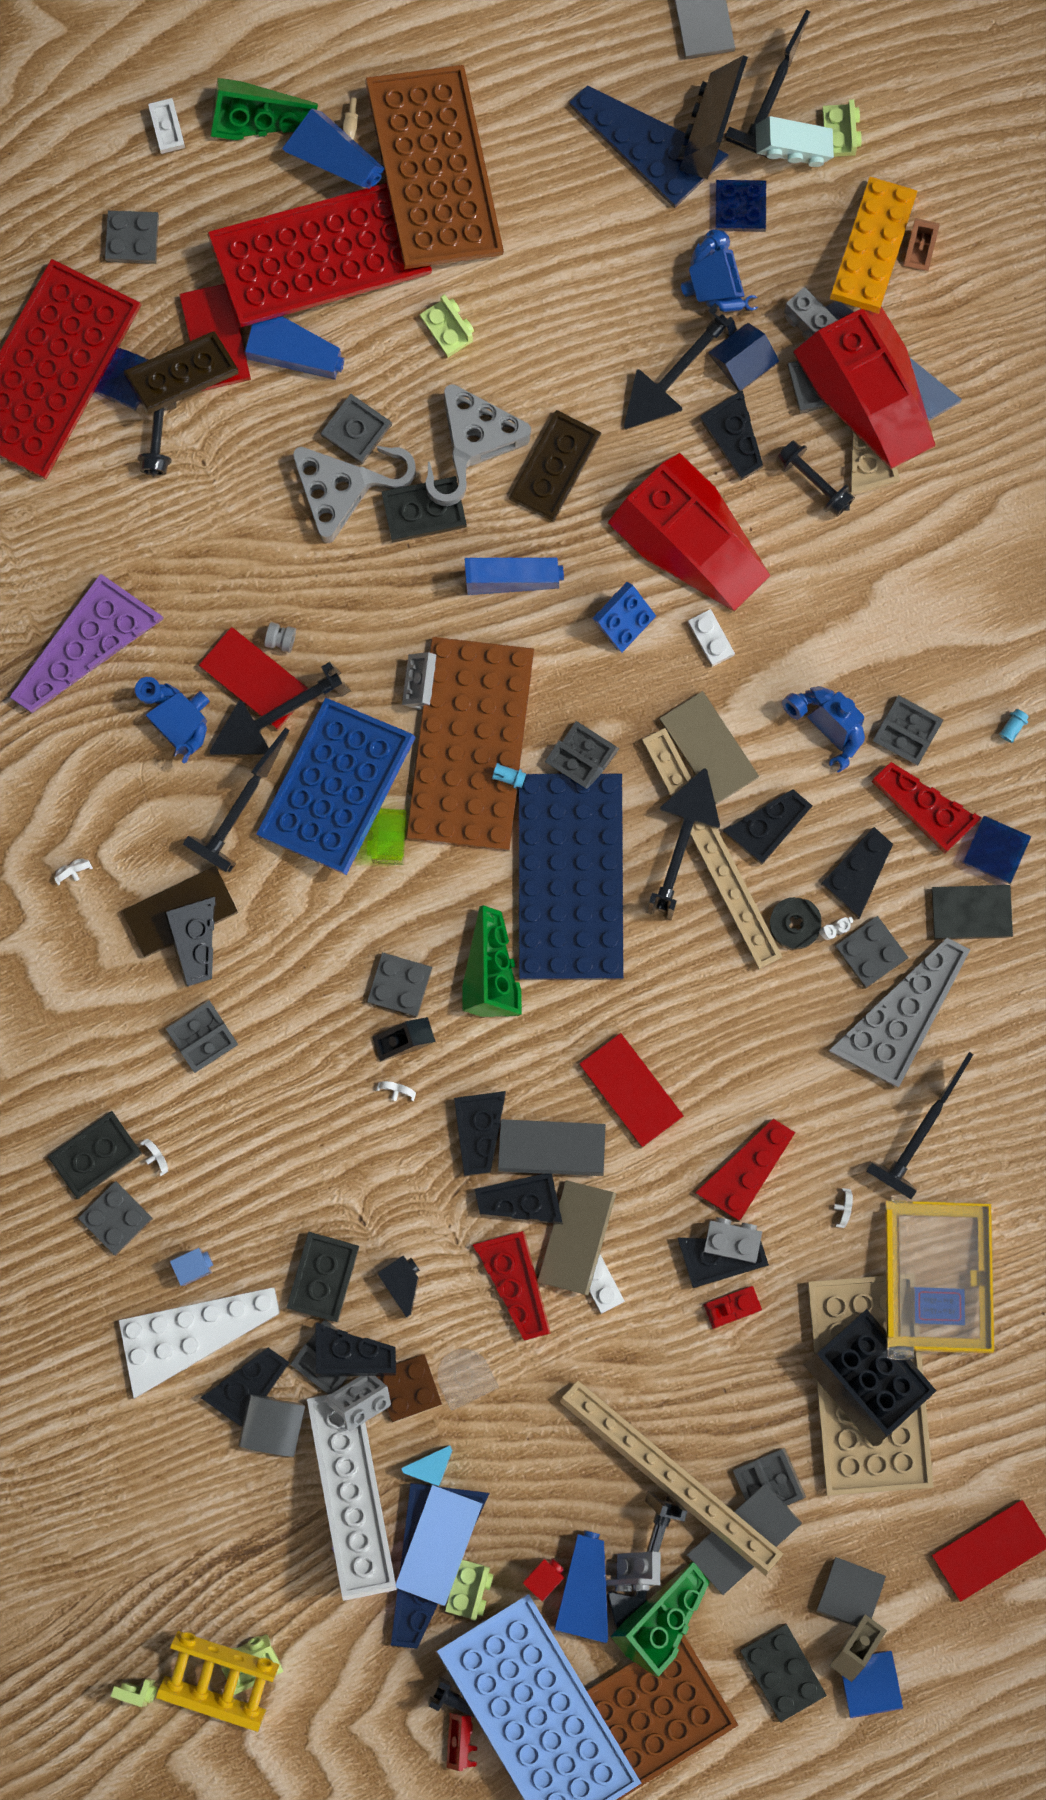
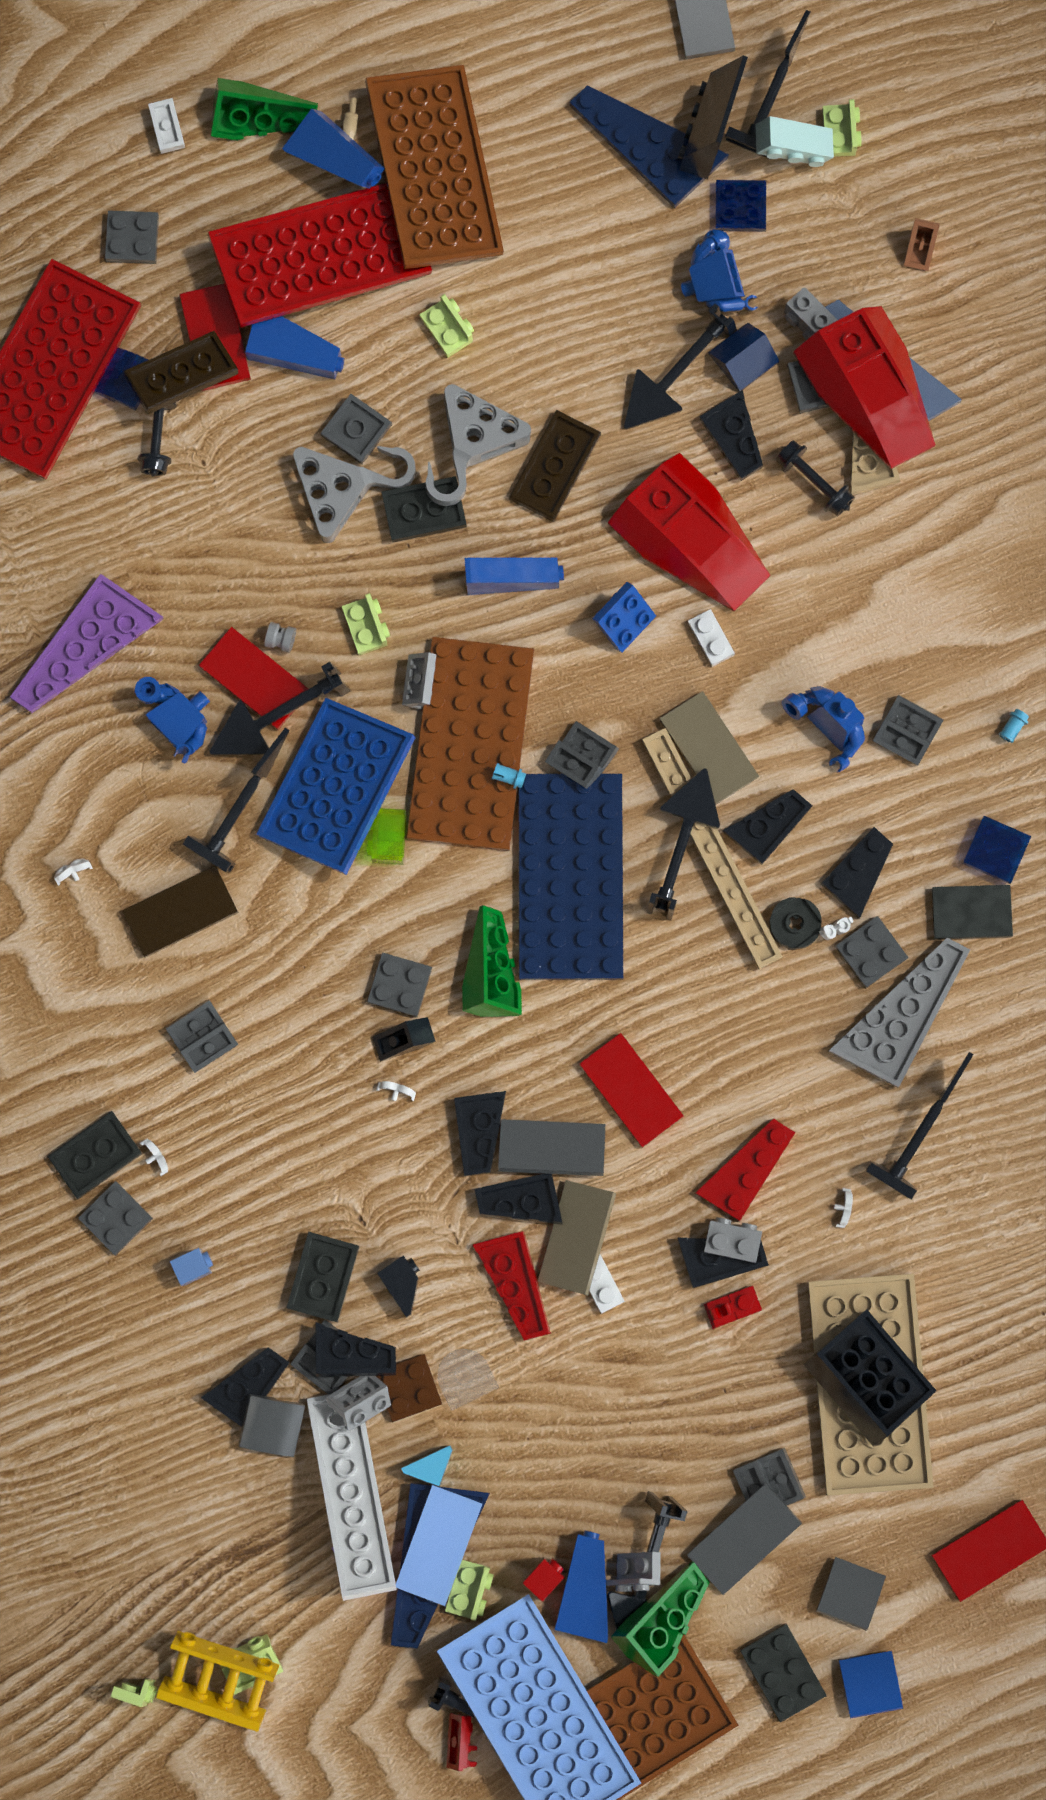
white wing [119,1288,280,1399] -> none
black wing [164,896,215,987] -> none
tan plate [560,1381,783,1576] -> none
light orange plate [830,176,918,314] -> none
dark tan slope [830,1614,887,1682] -> none
red wing [871,762,982,854] -> none
clear door [885,1194,994,1360] -> none
none -> yellowish green bracket [342,593,390,655]

